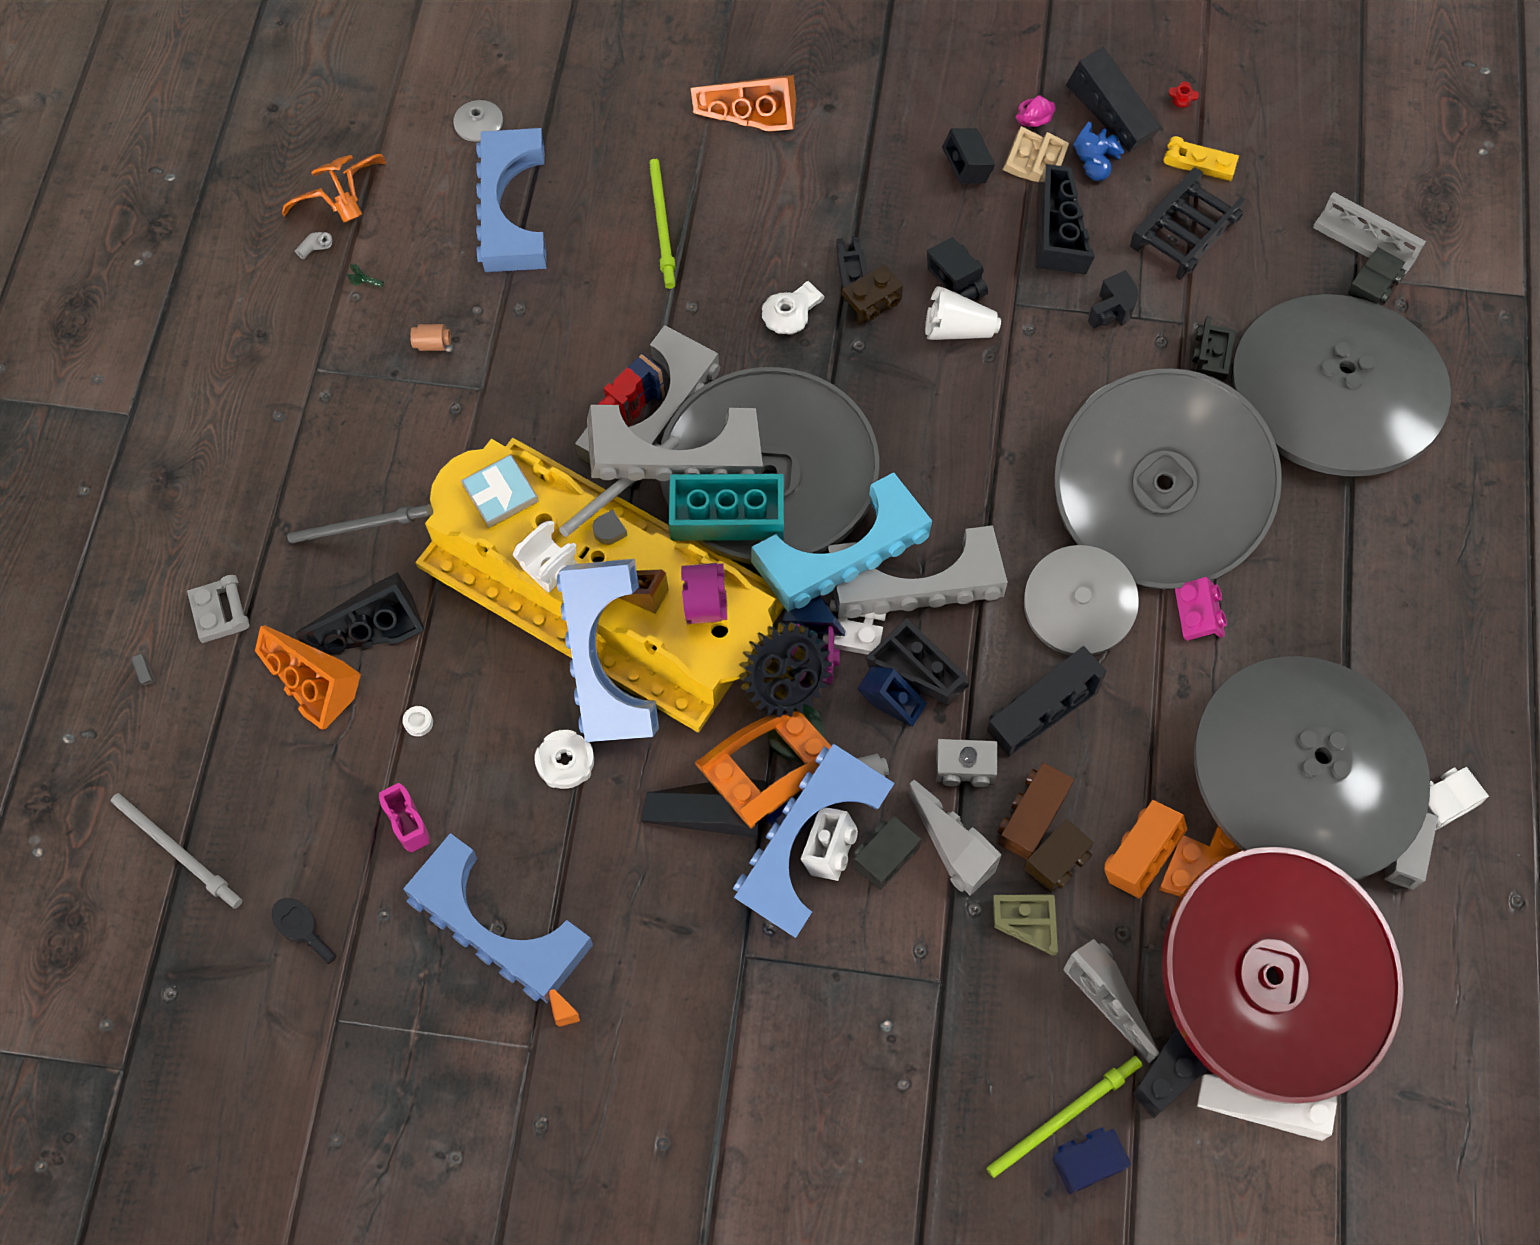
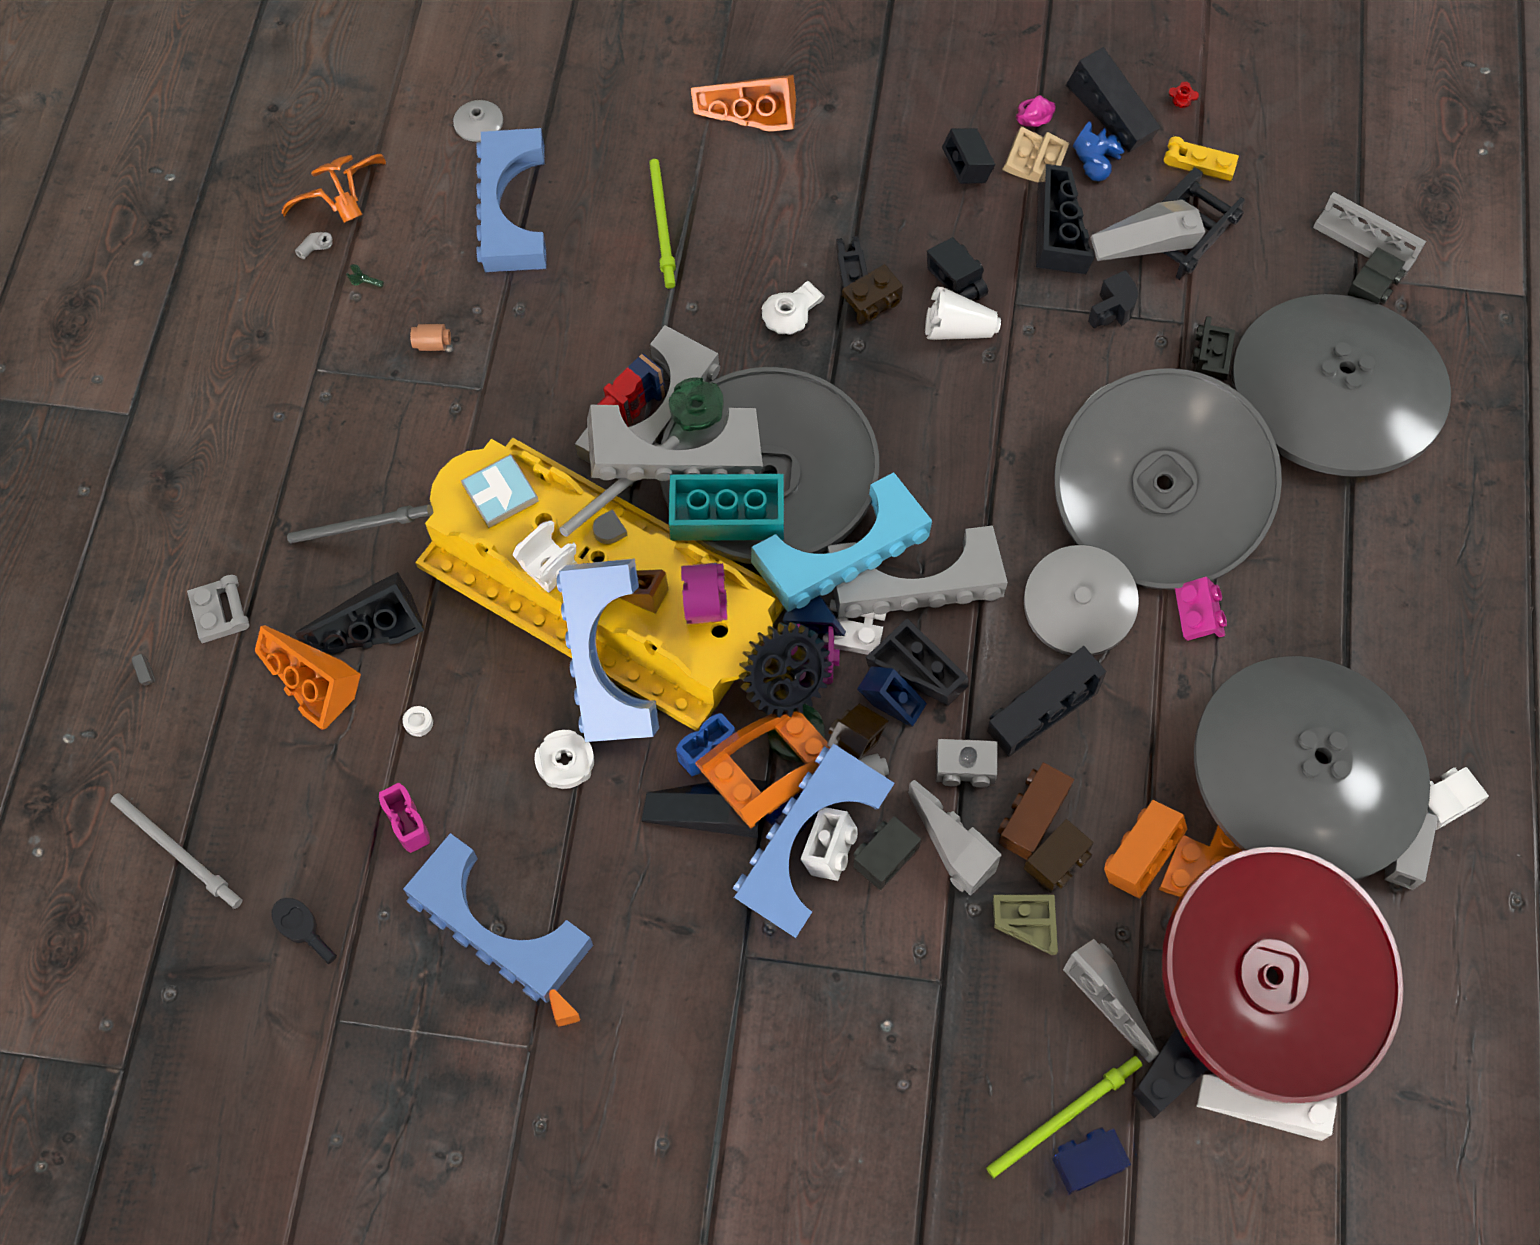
none -> clear green plate [669,377,724,432]
none -> blue brick [676,713,735,776]
none -> dark brown brick [827,703,889,760]
none -> light grey wedge [1091,200,1205,261]

